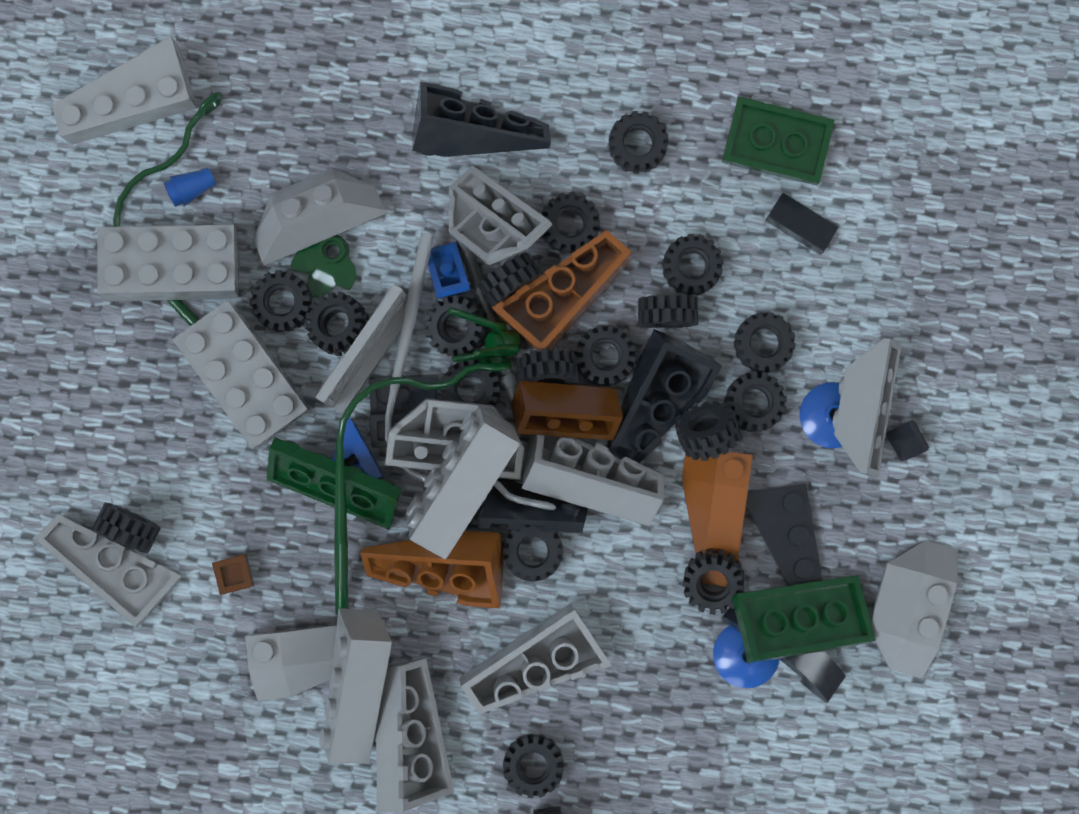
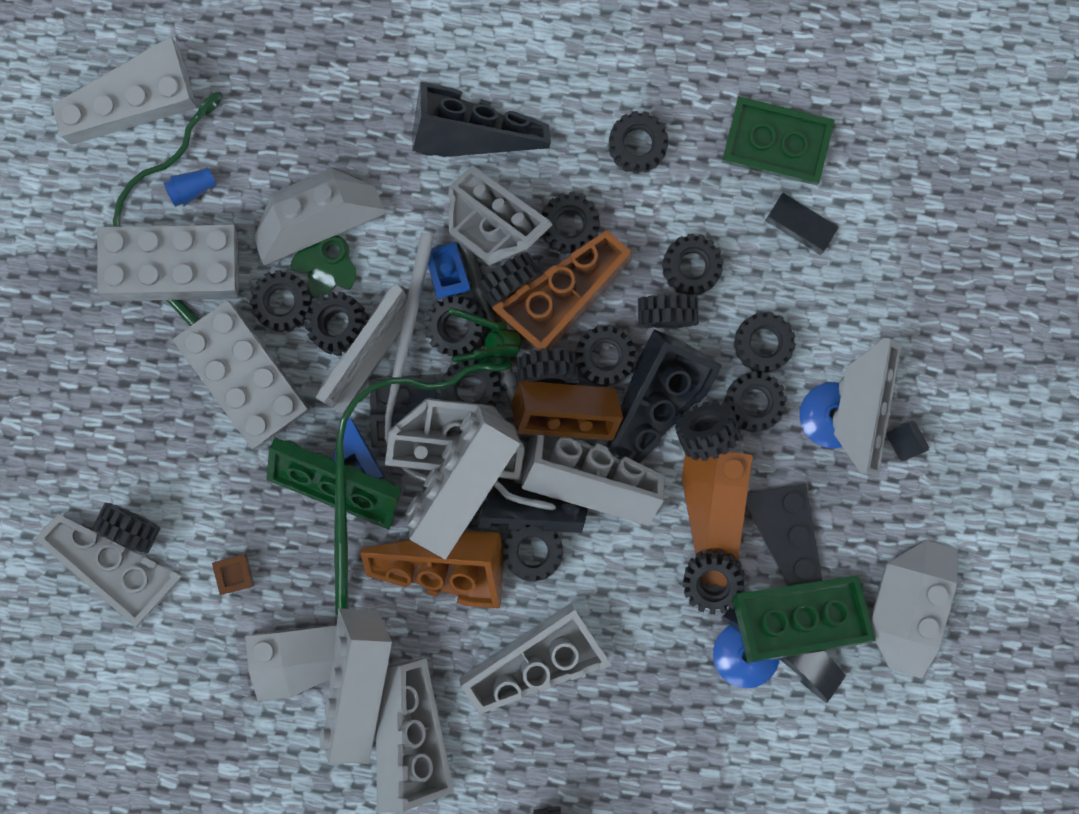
black tyre [503,733,564,798] -> none

